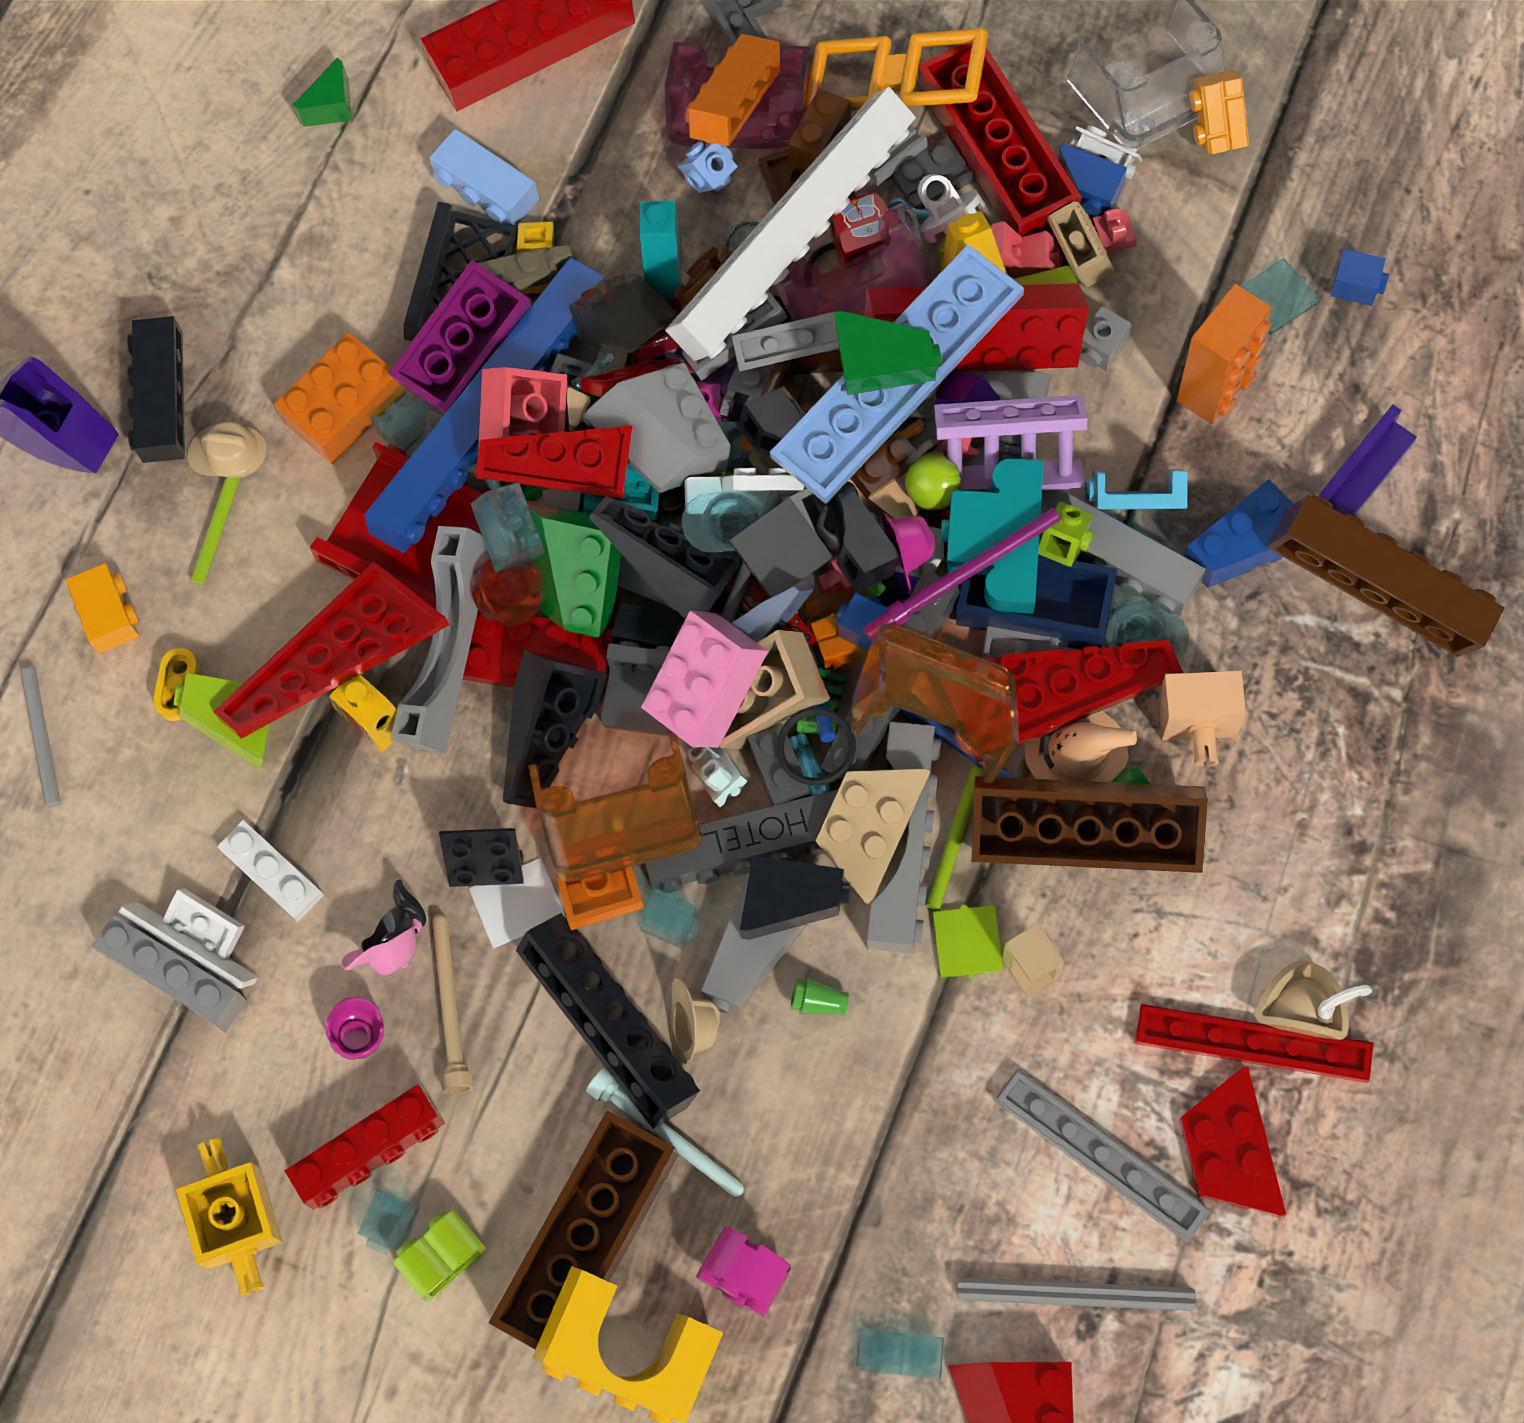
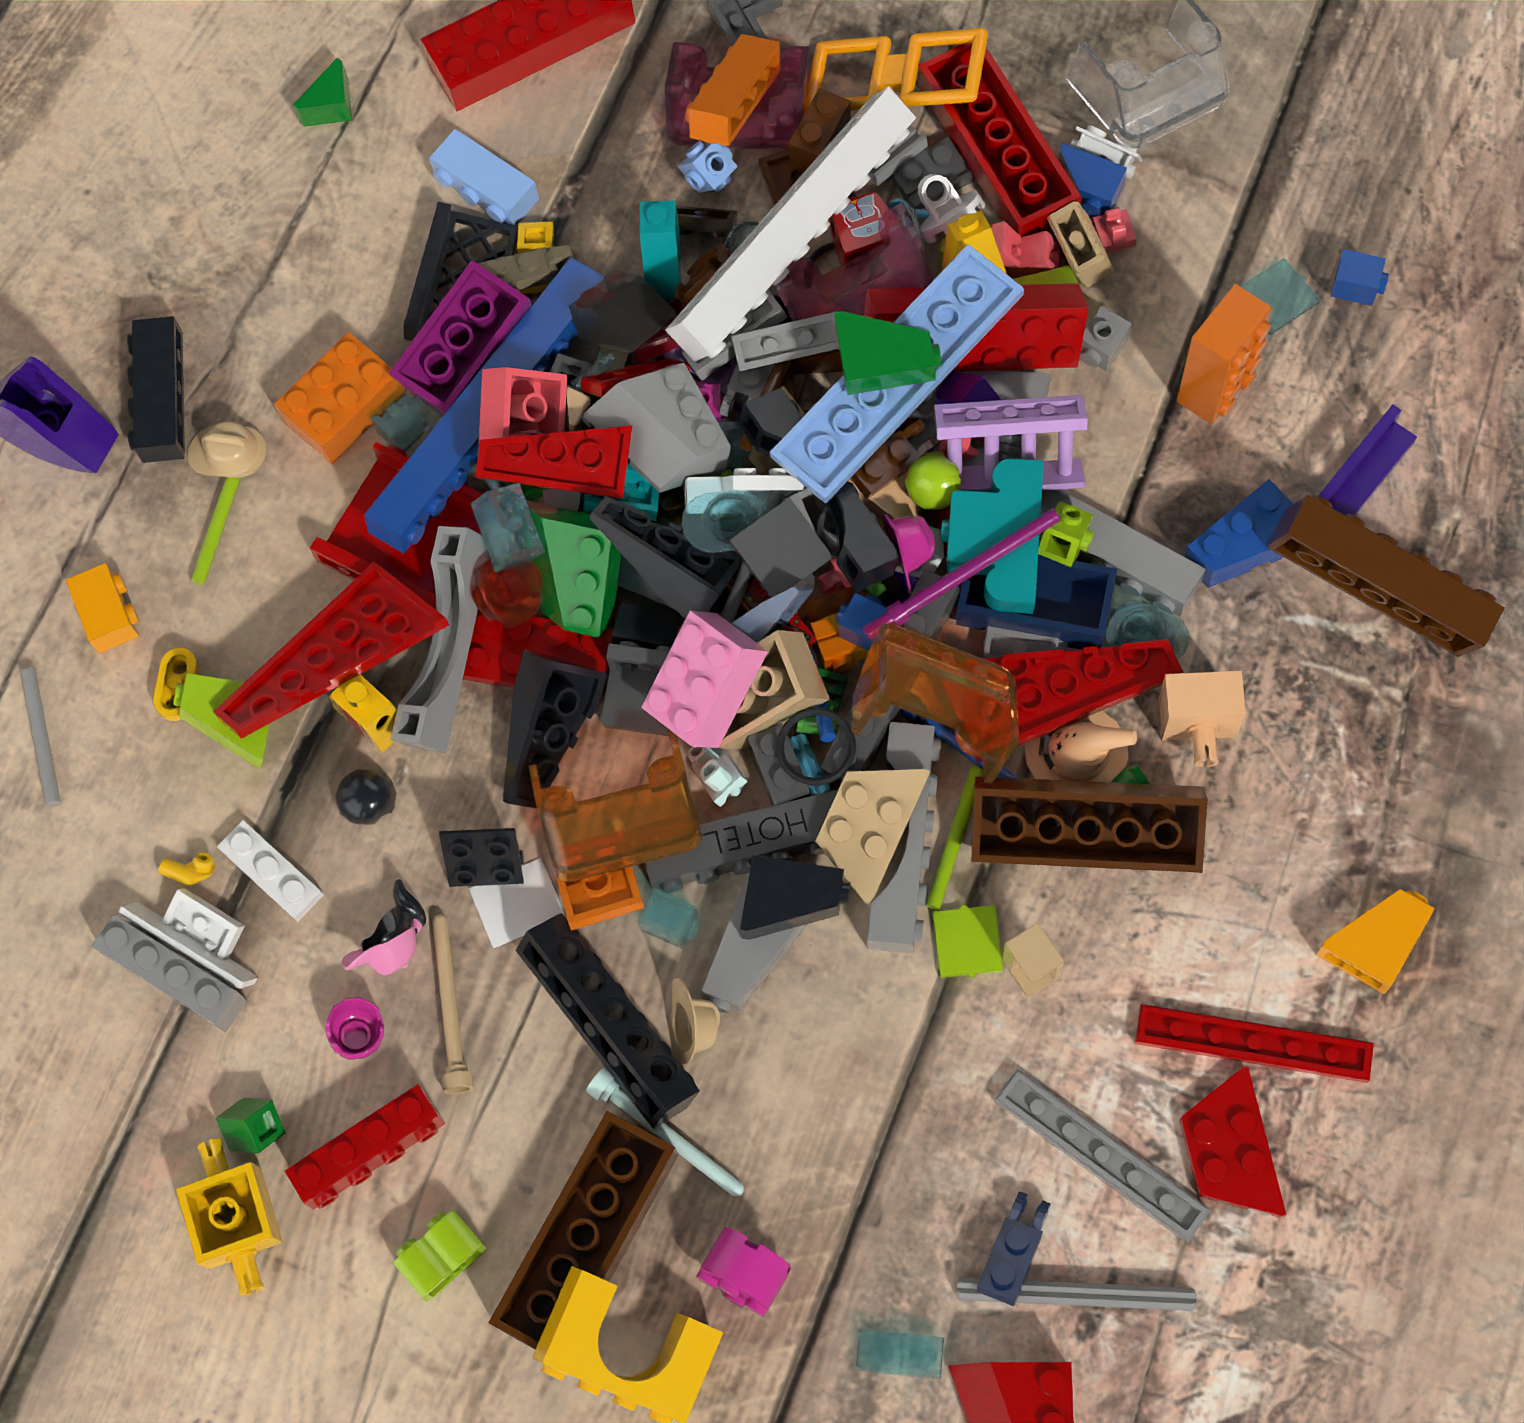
clear light blue brick [358,1189,419,1255] -> none
bright green cone [791,977,849,1015] -> none
medium azure panel [1085,469,1188,509] -> none
light orange brick [1189,70,1249,154] -> none
tan hat [1254,961,1372,1040] -> none
none -> yellow arm [158,852,215,886]
none -> green panel [215,1098,286,1154]
none -> black hair [335,769,397,825]
none -> dark brown plate [676,206,737,238]
none -> dark blue hinge [977,1191,1051,1306]
none -> light orange slope [1316,889,1435,994]

